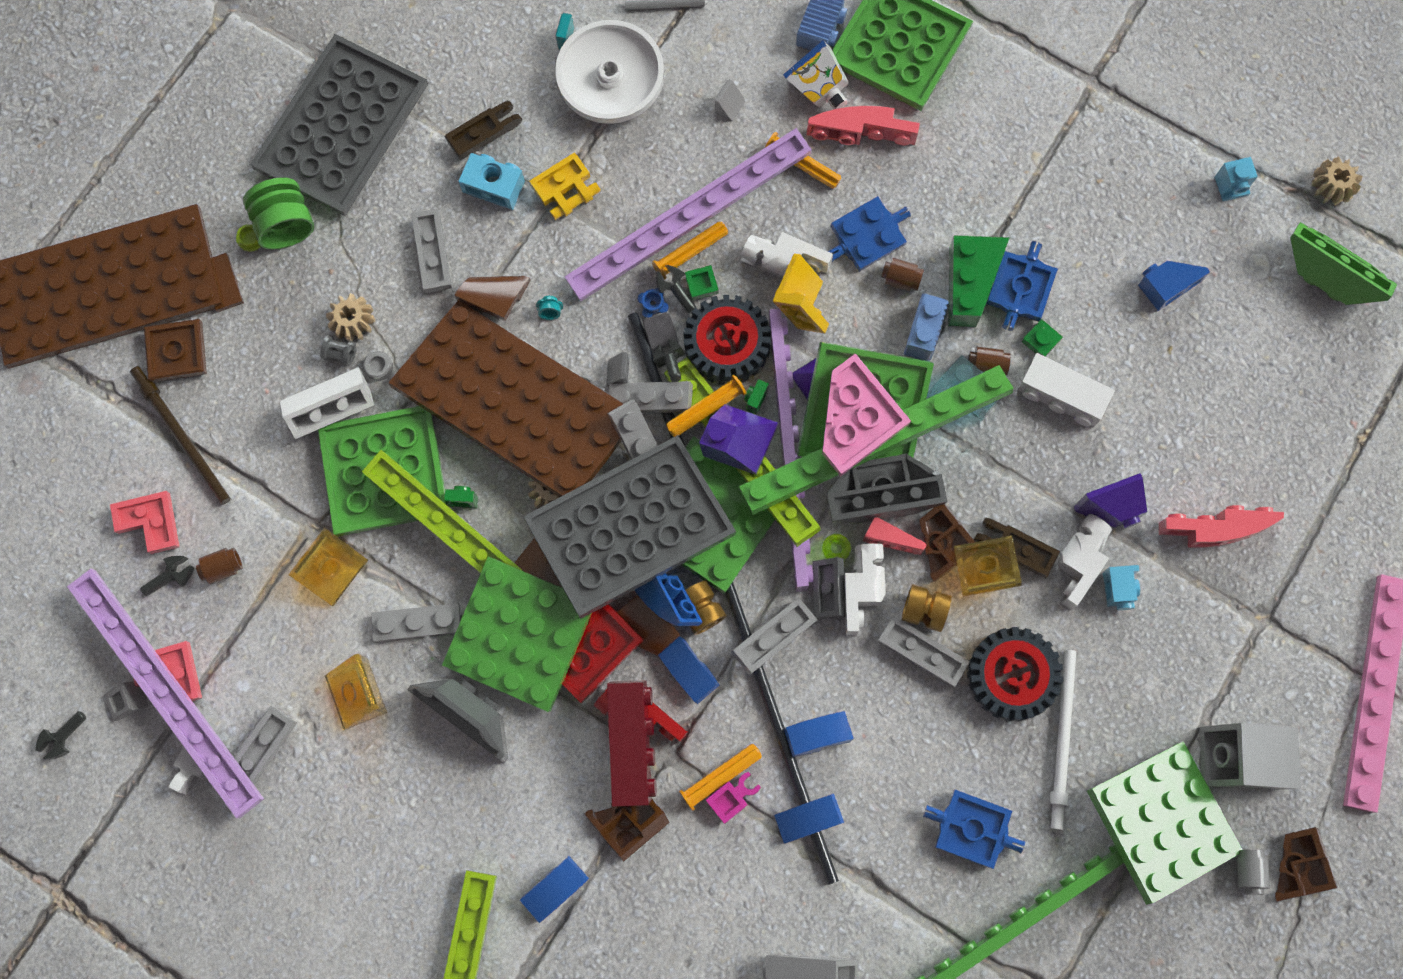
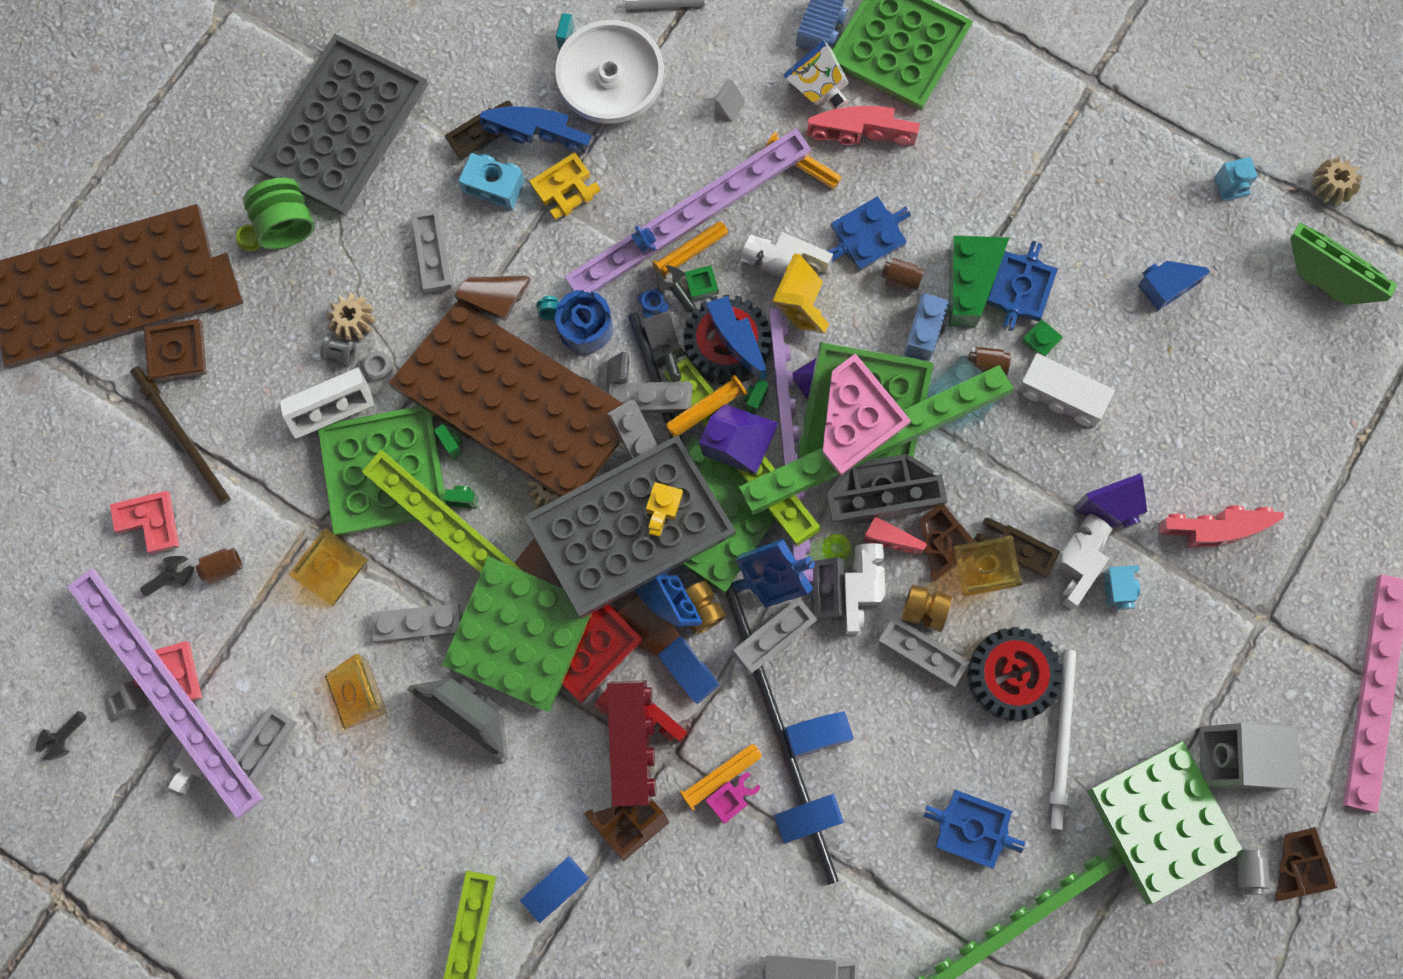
none -> green plate [434,424,463,460]
none -> blue slope [479,106,591,153]
none -> blue brick [555,290,613,355]
none -> blue plate [631,225,657,253]
none -> yellow plate [646,482,683,537]
none -> blue slope [706,296,767,380]
none -> blue plate [733,539,815,608]

